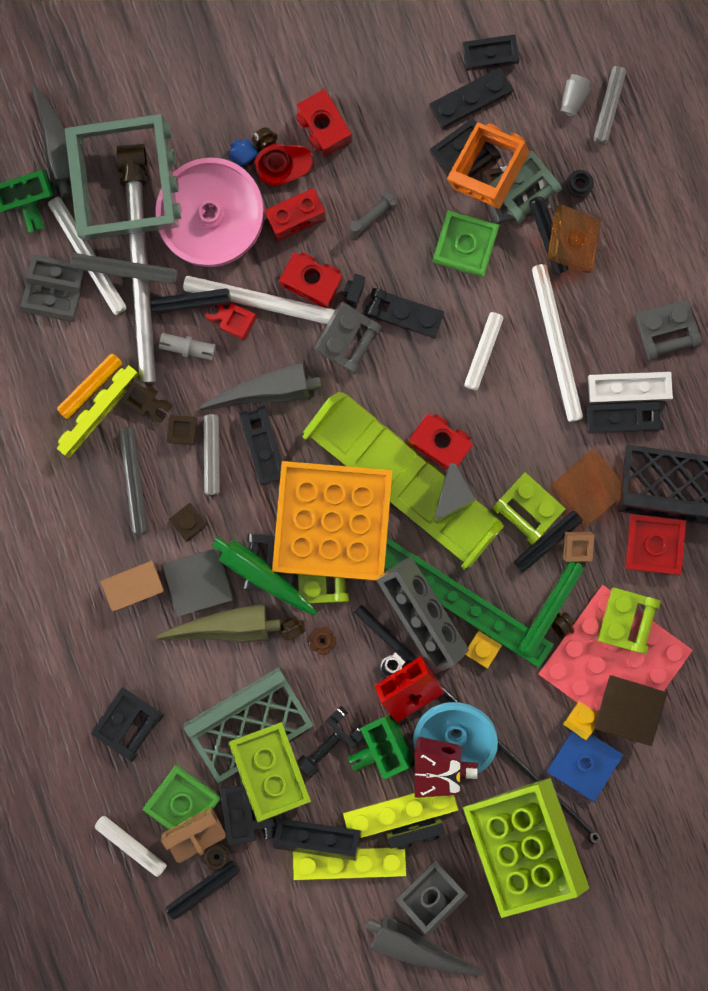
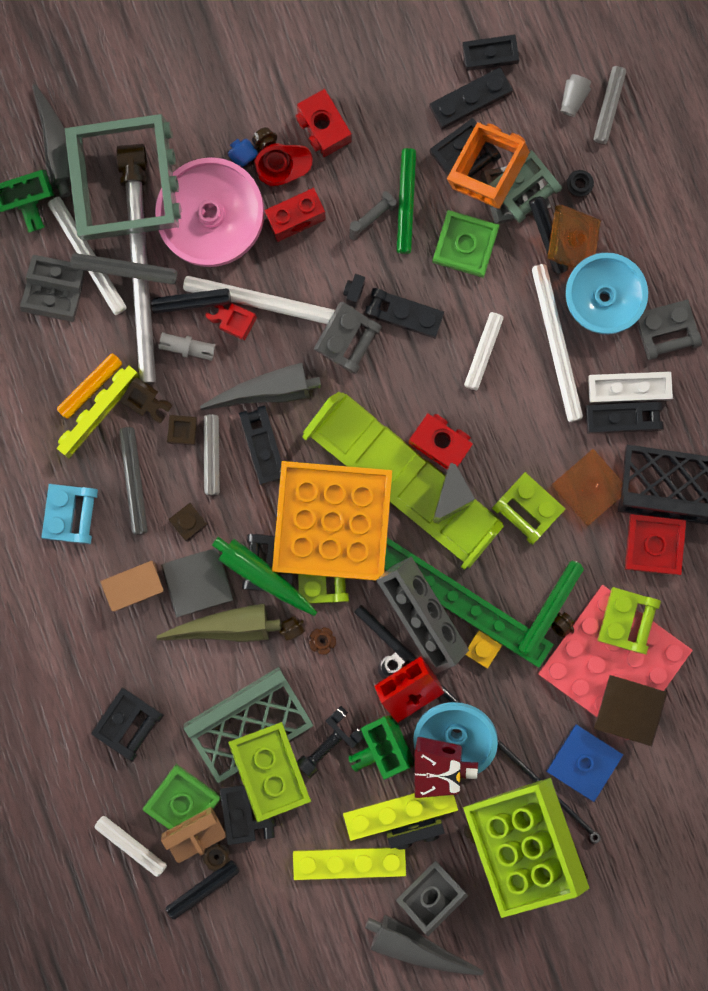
black plate [273,818,362,861] -> none
red brick [279,252,343,308] -> none
black axle [514,511,583,572] -> none
medium nougat plate [563,532,595,562] -> none
yellow plate [563,702,598,740] -> none
none -> medium azure plate [42,484,98,544]
none -> green axle [397,148,416,254]
none -> medium azure dish [566,253,648,334]

